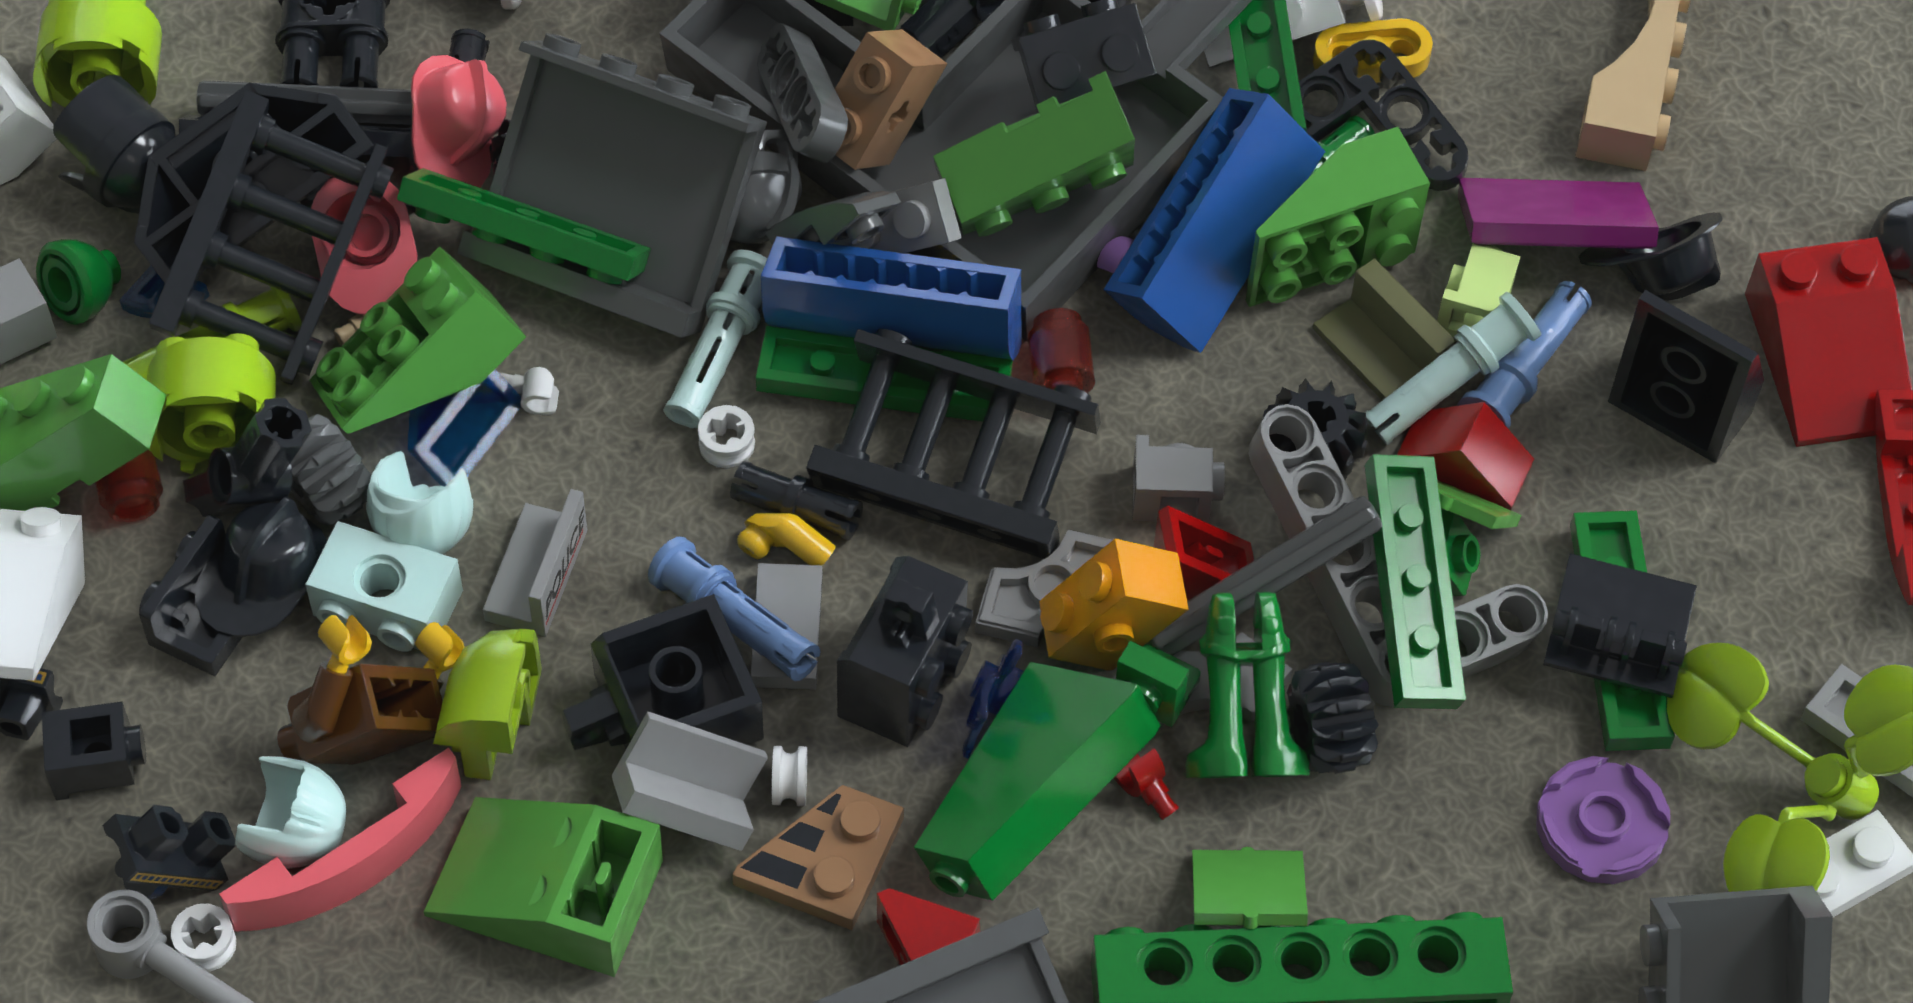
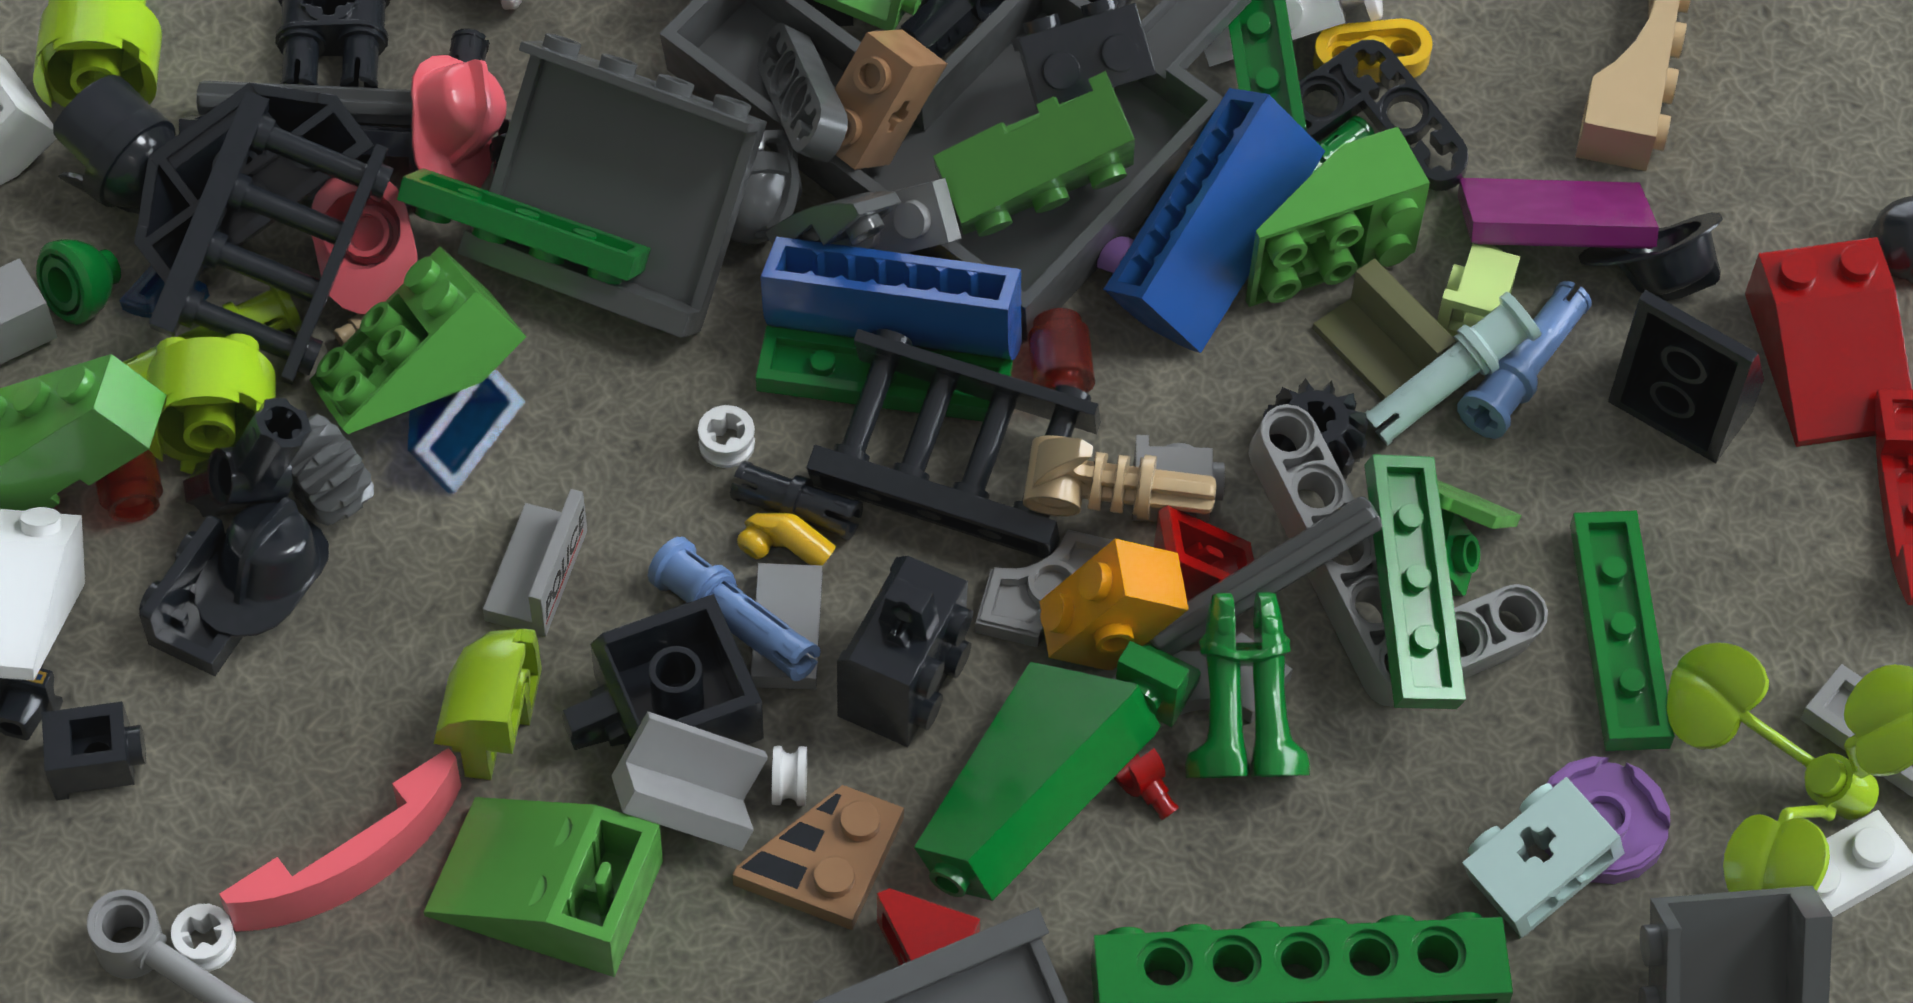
black hips [102,805,236,900] -> none
light aqua hair [235,756,346,869] -> none
reddish brown torso [277,615,465,765] -> none
light aqua brick [306,521,463,652] -> none
light aqua hair [366,451,473,554] -> none
white hand [479,367,559,415] -> none
light aqua pin [663,249,768,428] -> none
clear blue plate [962,638,1024,759] -> none
bright green piece [1192,847,1308,929] -> none
black gear [1286,662,1379,774] -> none
red slope [1397,402,1534,510] -> none
black hinge [1543,553,1697,698] -> none
none -> tan piece [1023,436,1217,520]
none -> light aqua brick [1462,777,1625,938]

